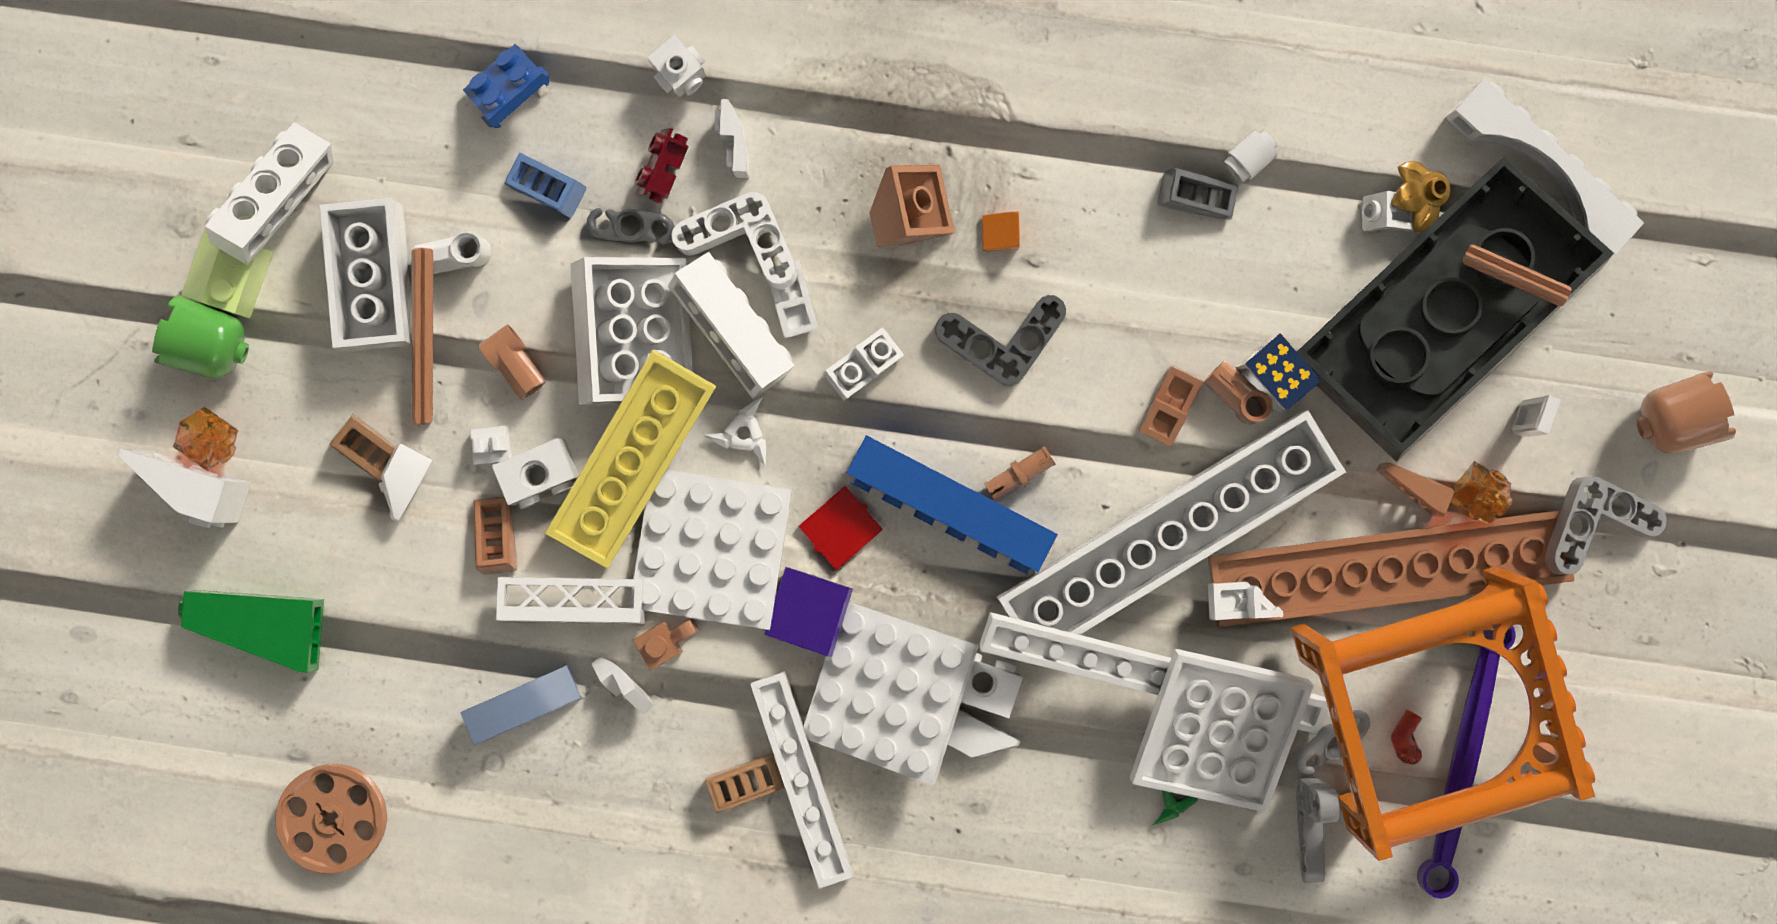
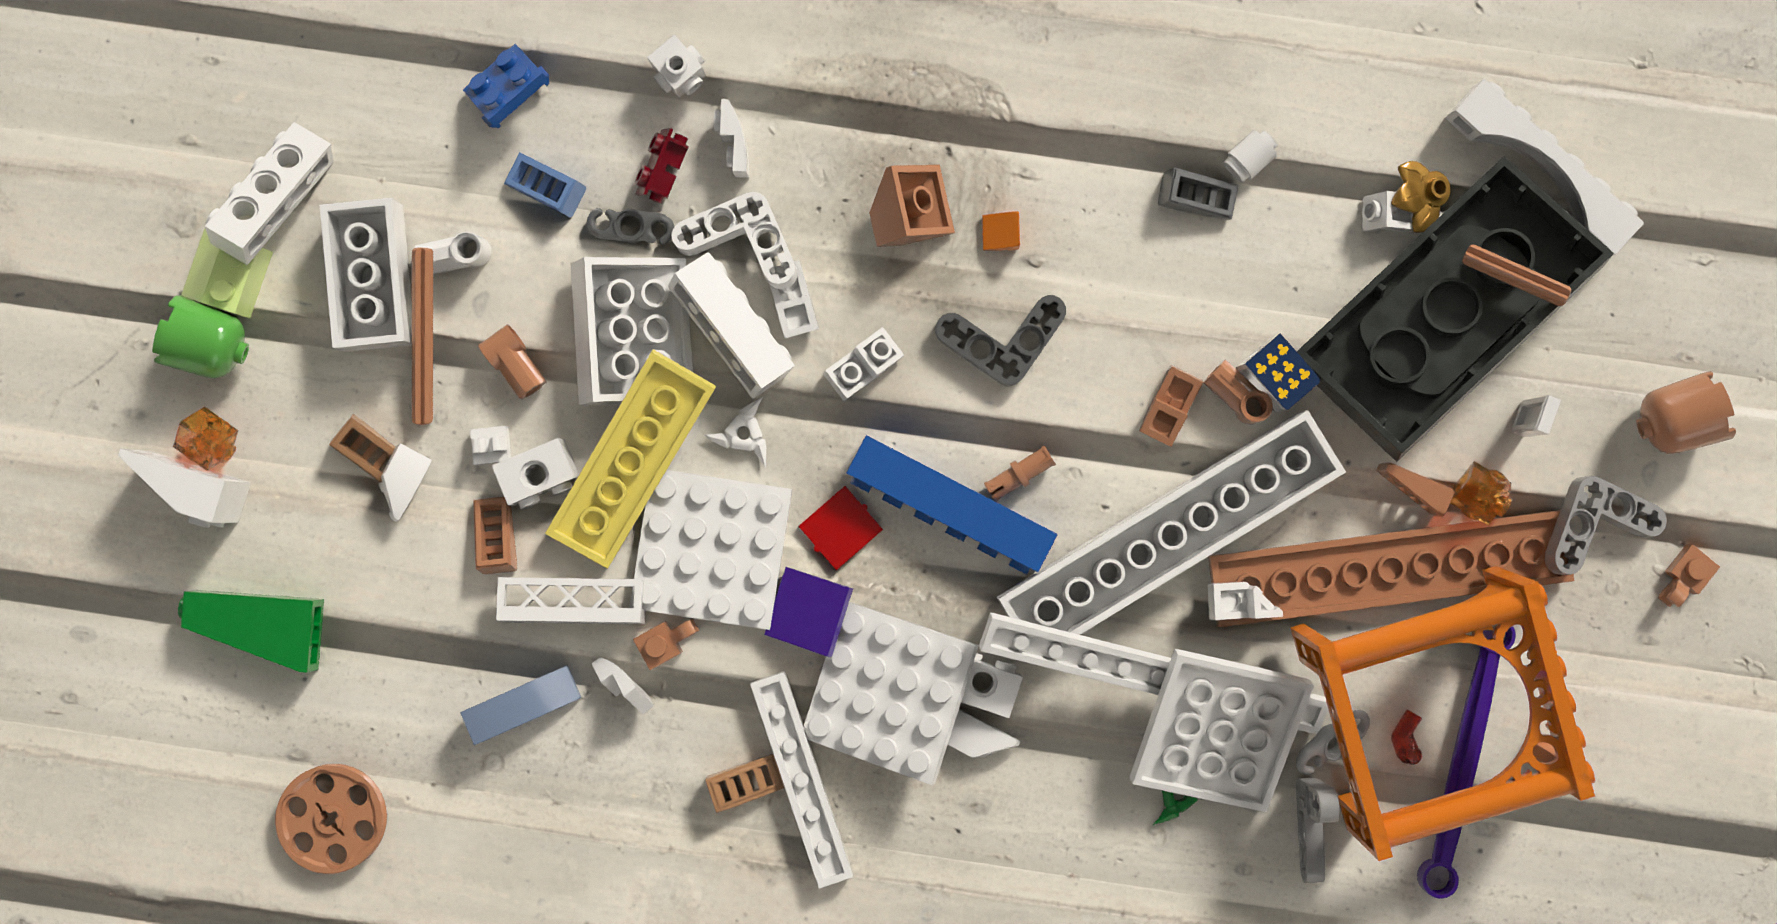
none -> nougat plate [1658,544,1720,607]

